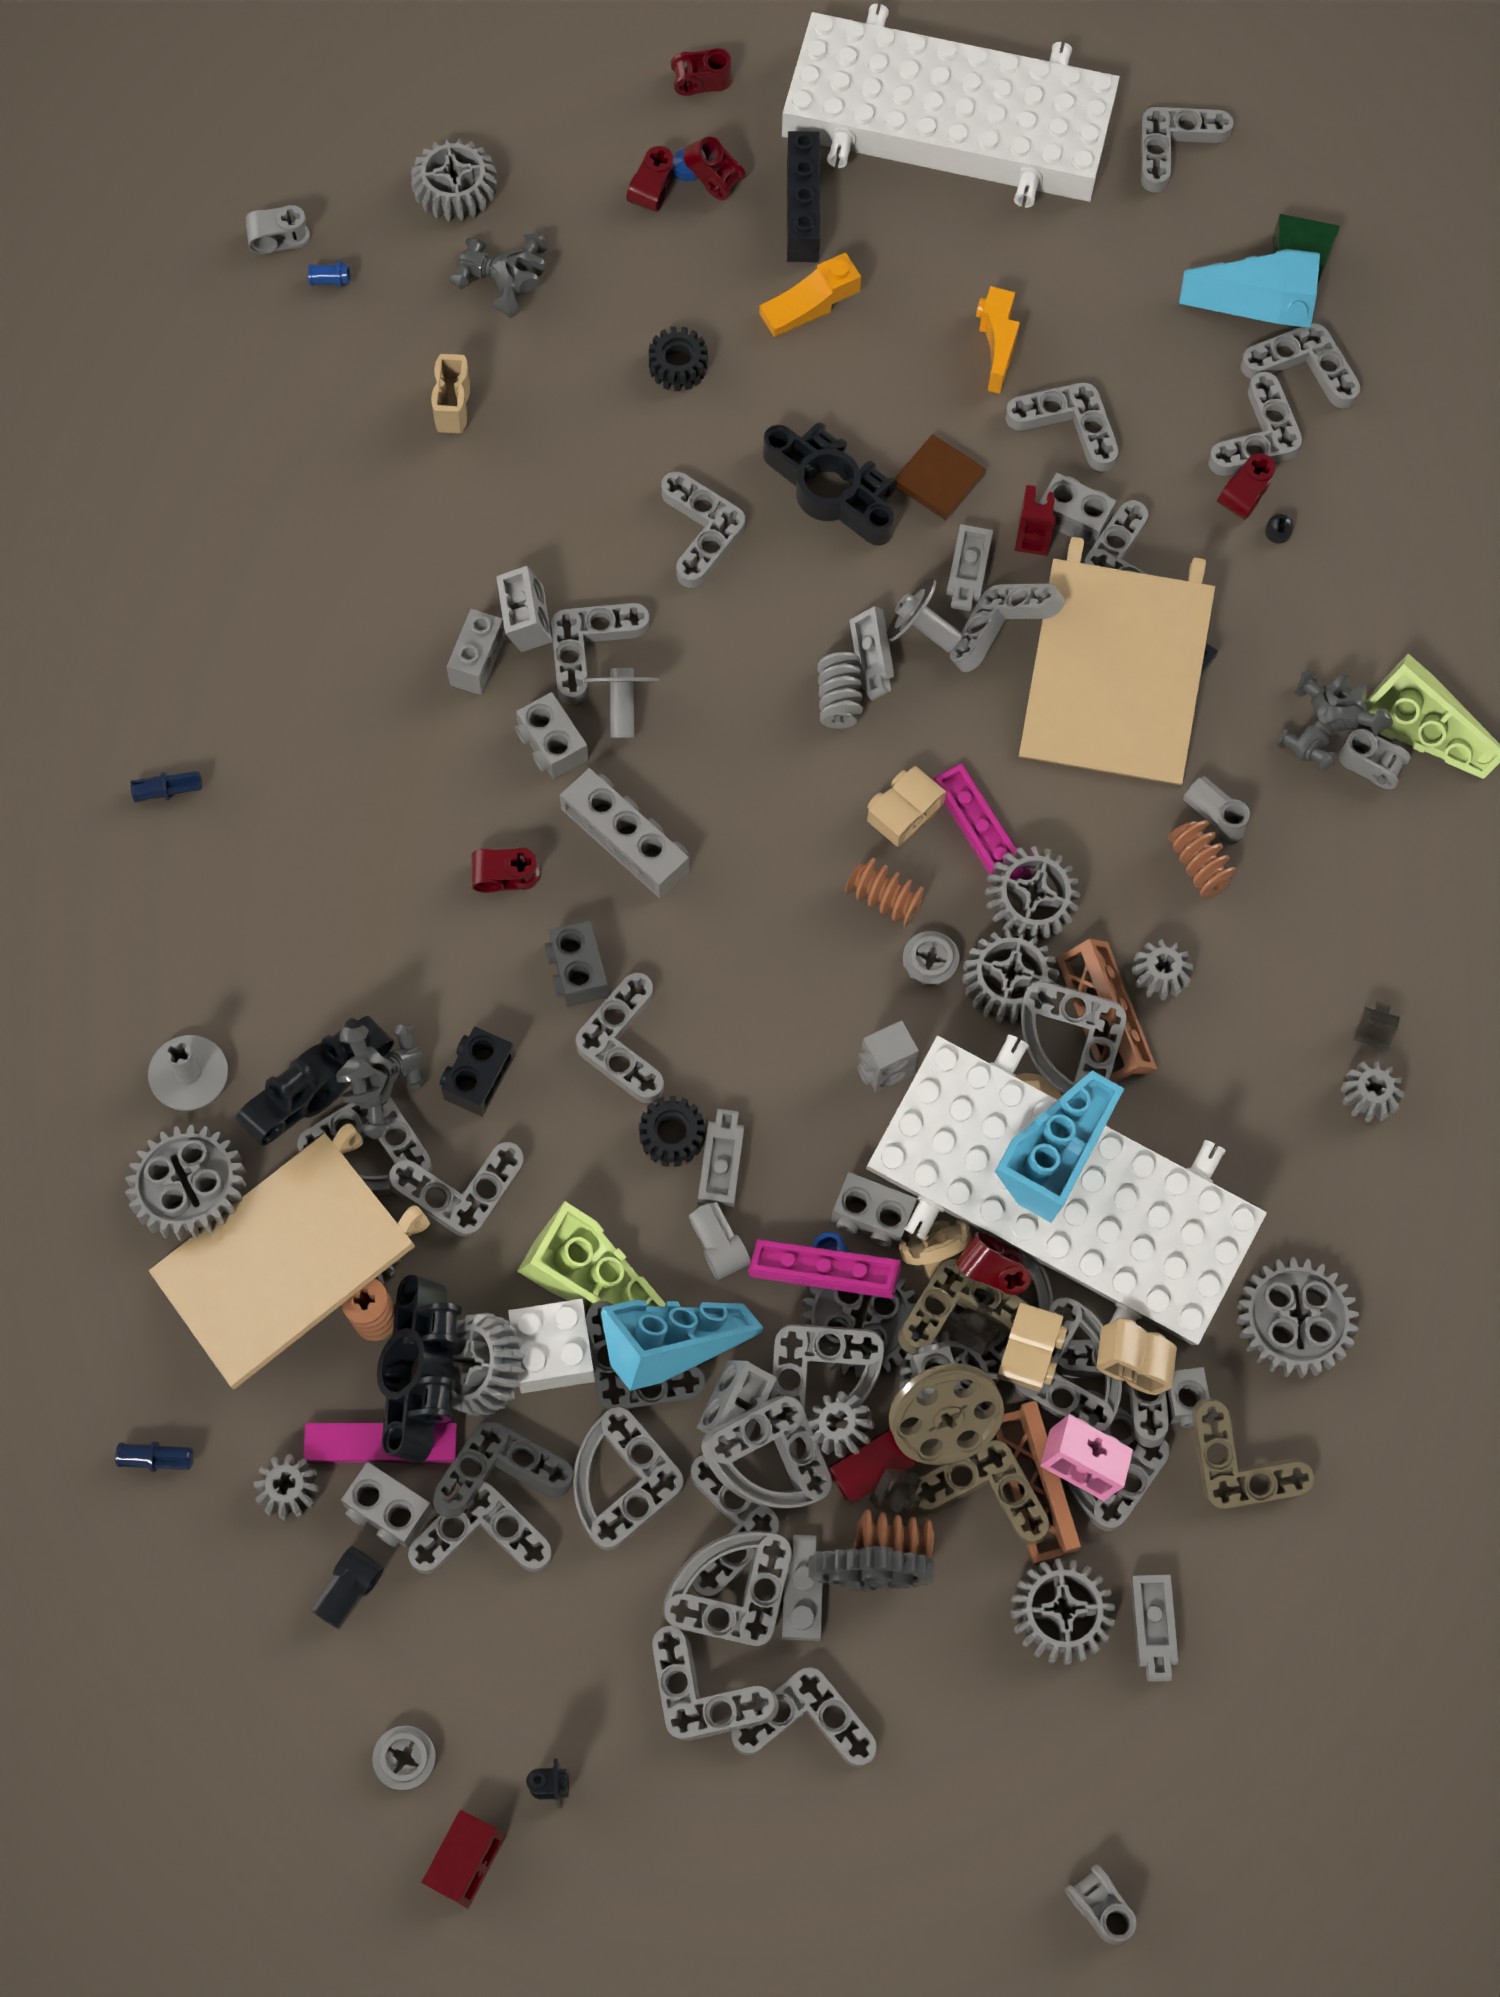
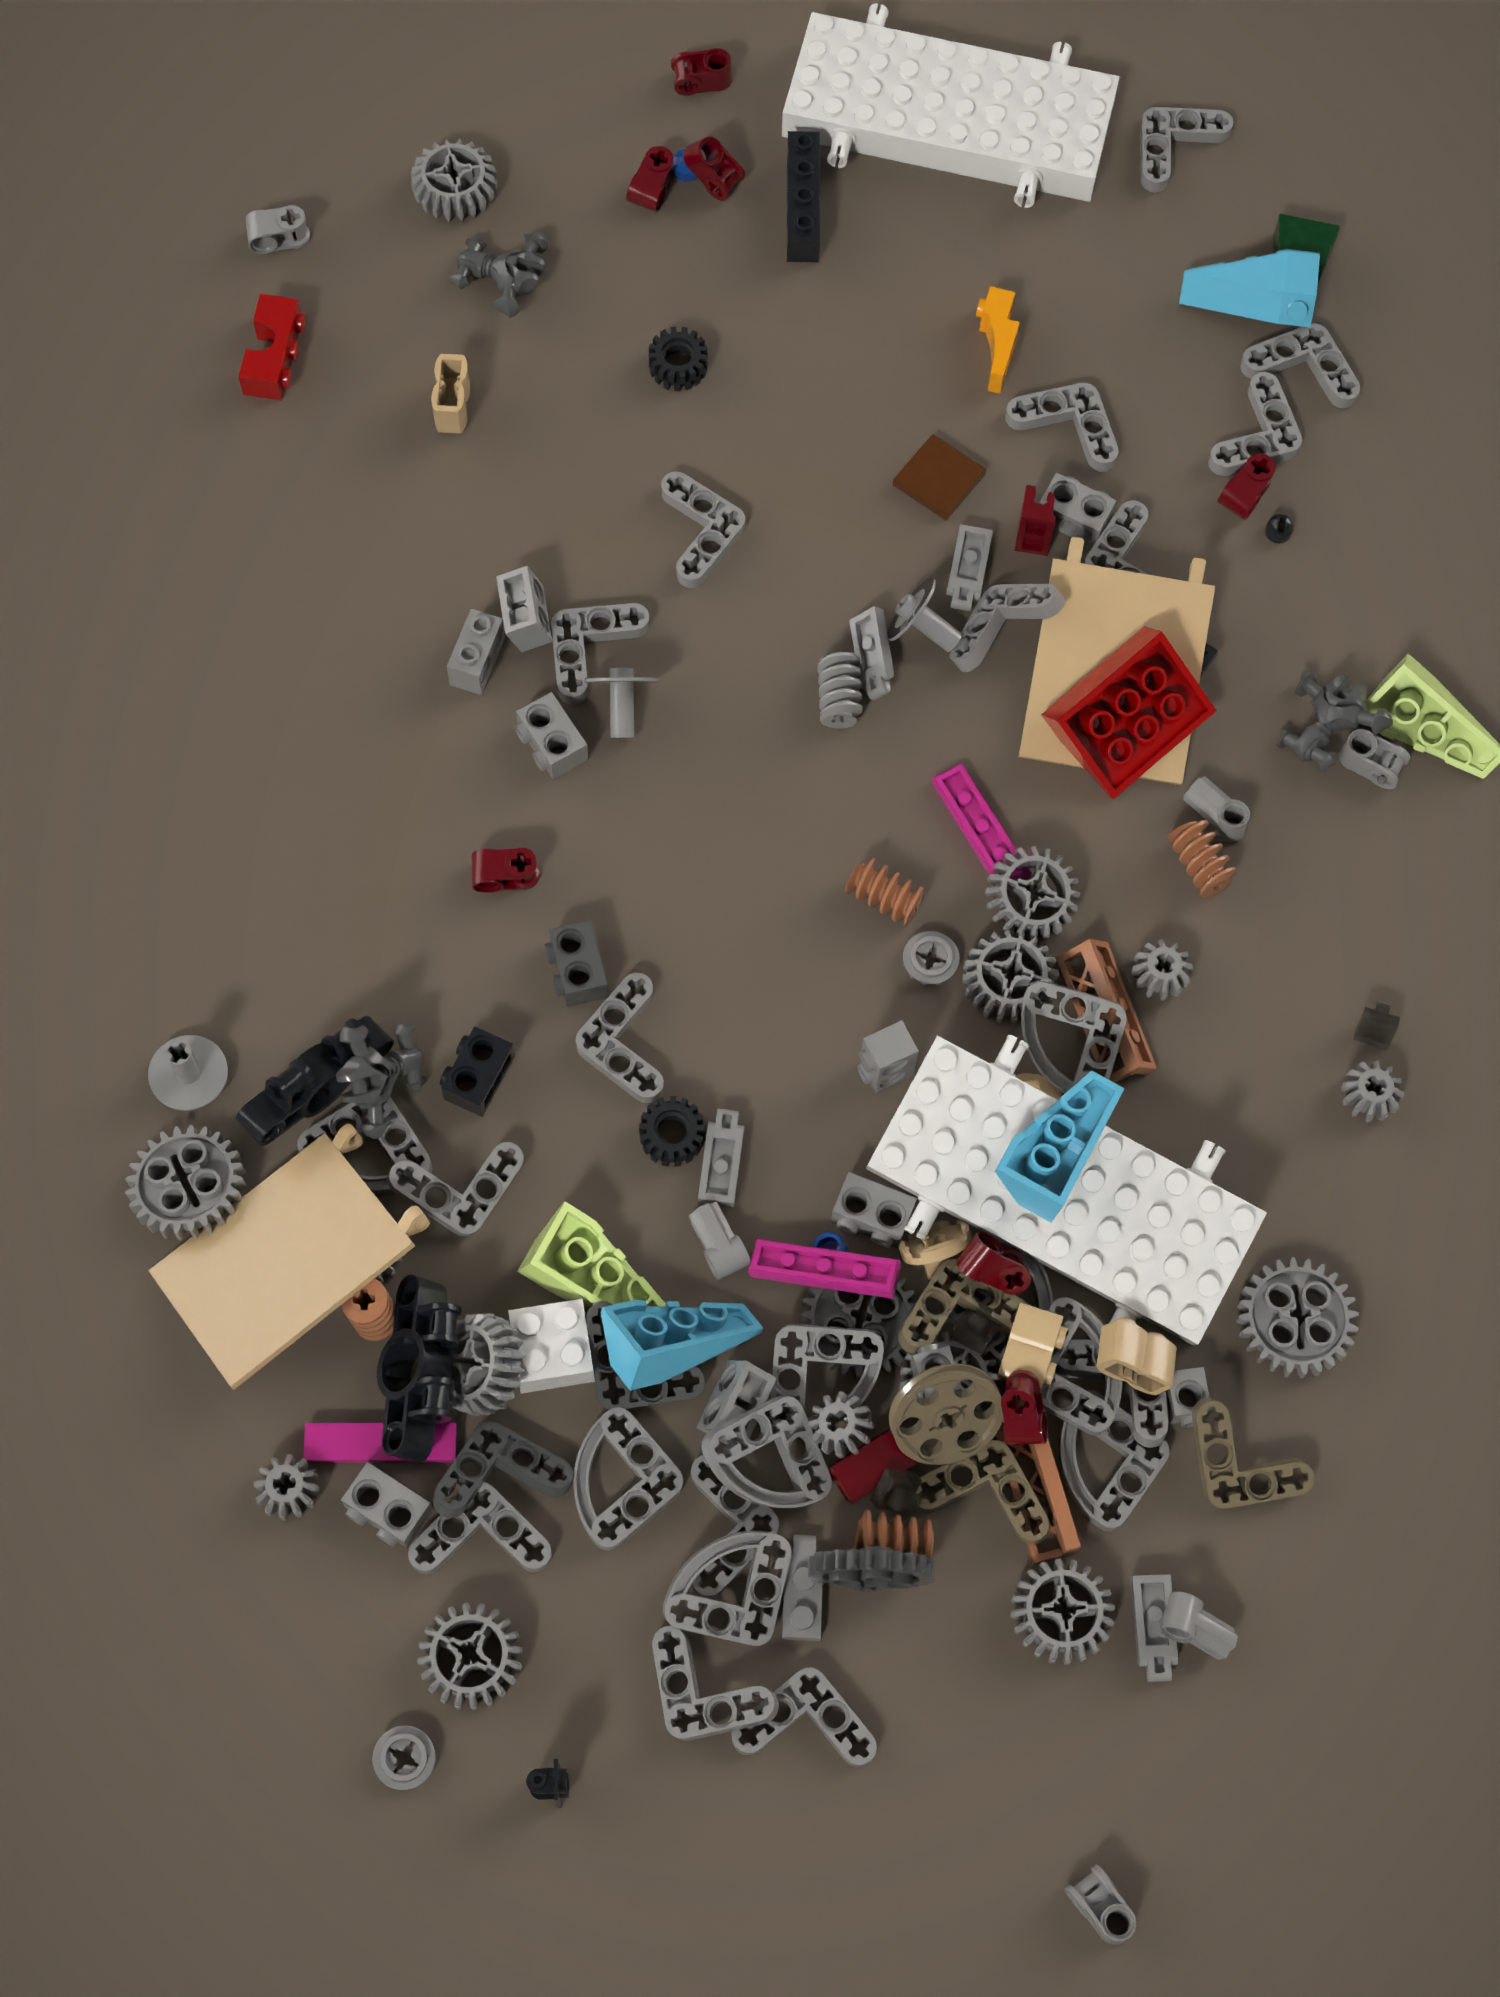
dark blue axle [115,1441,194,1472] -> none
dark blue axle [130,771,202,803] -> none
blue pin [308,261,350,288] -> none
black piece [311,1546,384,1630] -> none
dark red hinge [421,1809,506,1909] -> none
light grey brick [560,768,689,899] -> none
light orange slope [759,252,861,337] -> none
black piece [763,422,897,546] -> none
tan brick [867,766,946,847] -> none
bright pink brick [1040,1414,1133,1501] -> none
none -> red arch [238,294,306,401]
none -> light grey gear [417,1603,523,1710]
none -> dark red piece [1001,1370,1048,1445]
none -> red slope [1041,626,1217,799]
none -> light grey piece [1160,1592,1238,1660]

